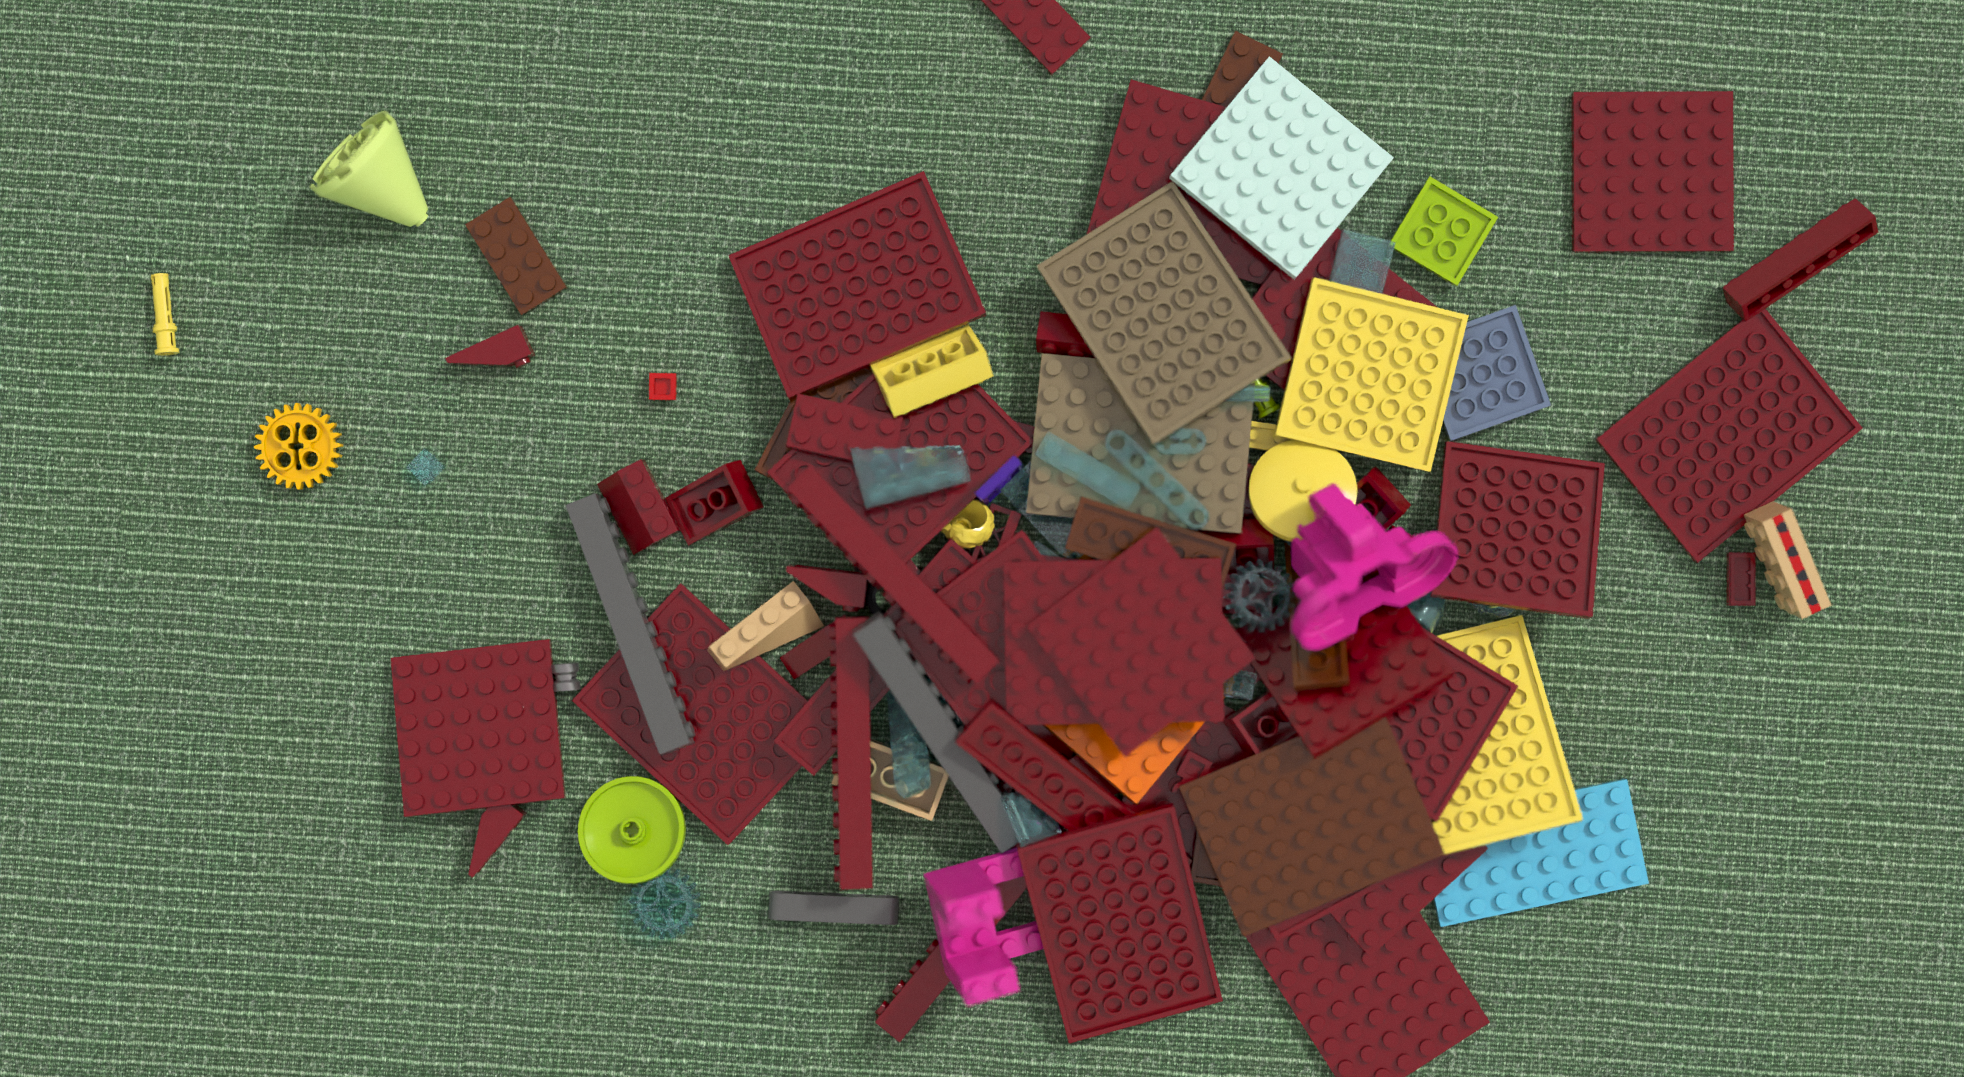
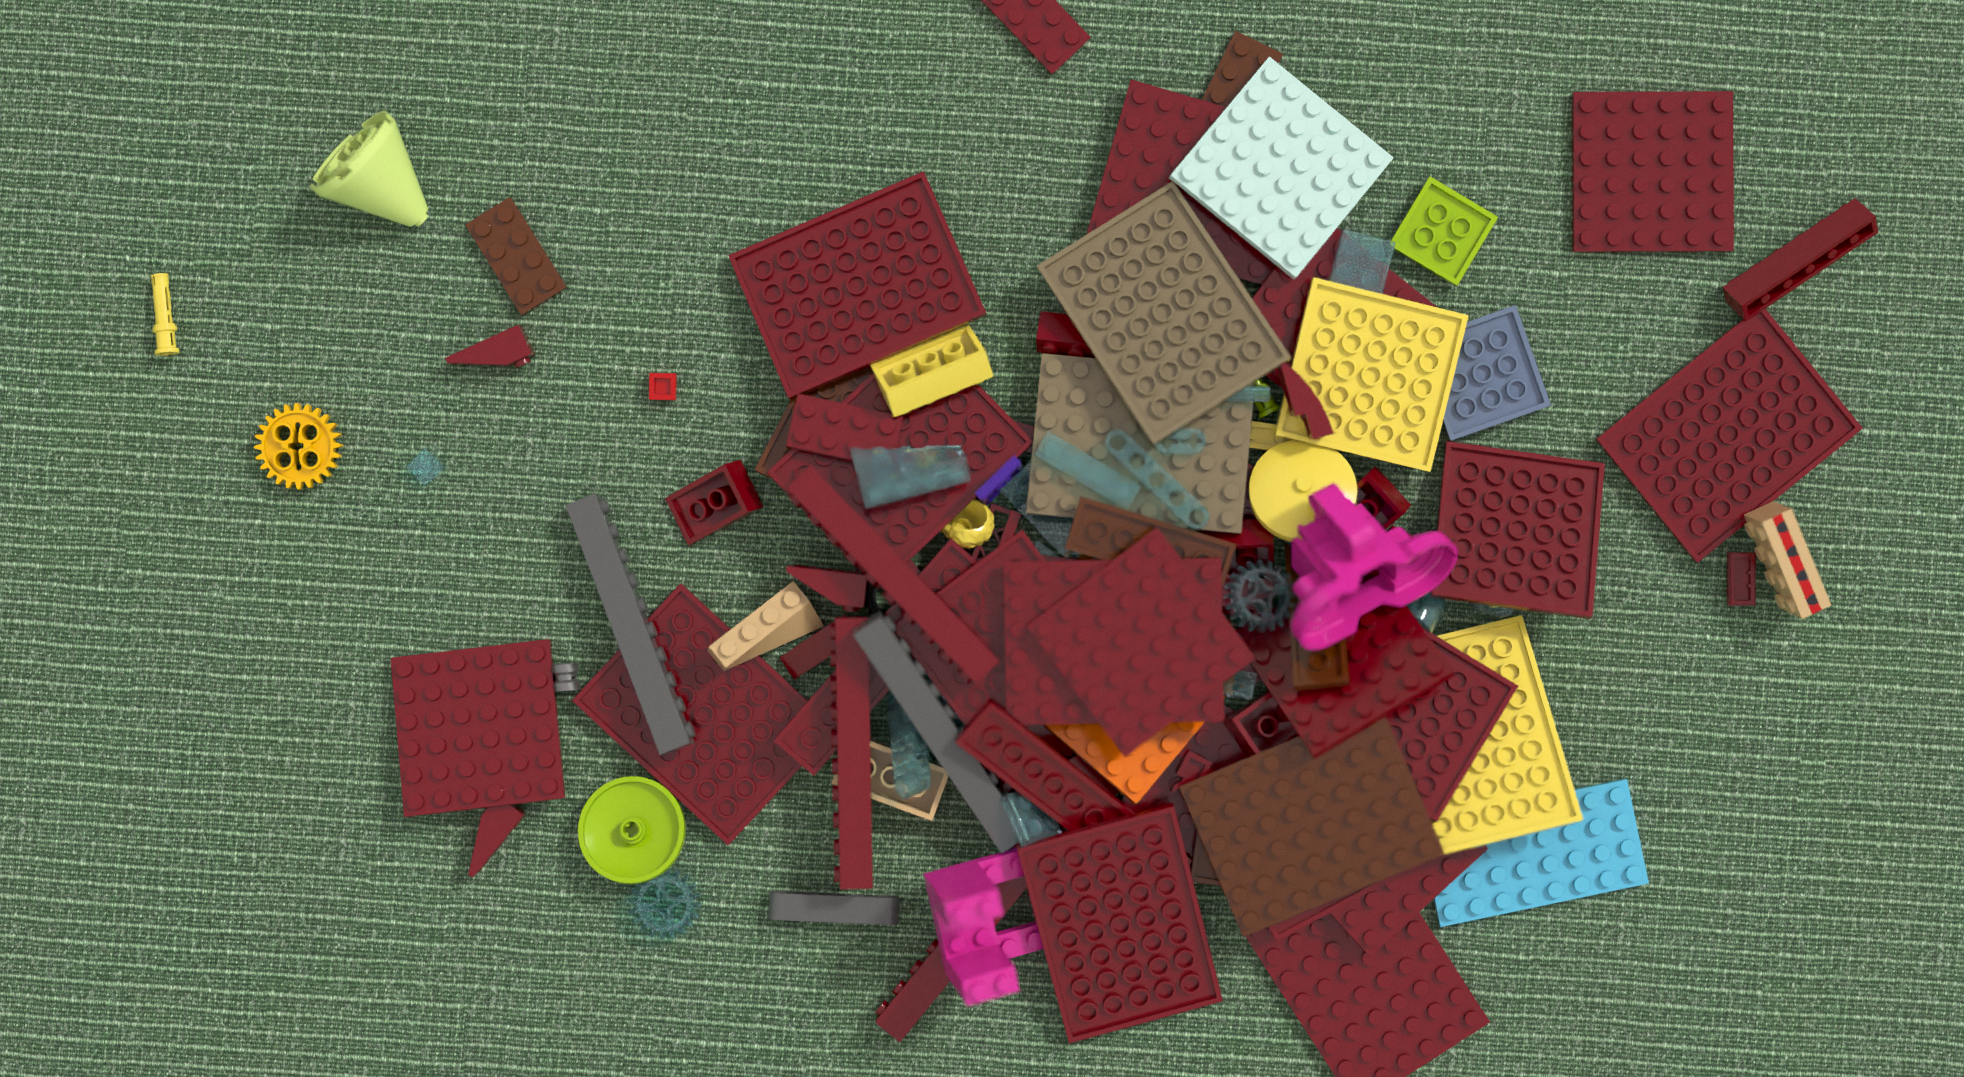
dark red slope [597,459,681,555] -> none
none -> dark red slope [1277,363,1334,439]

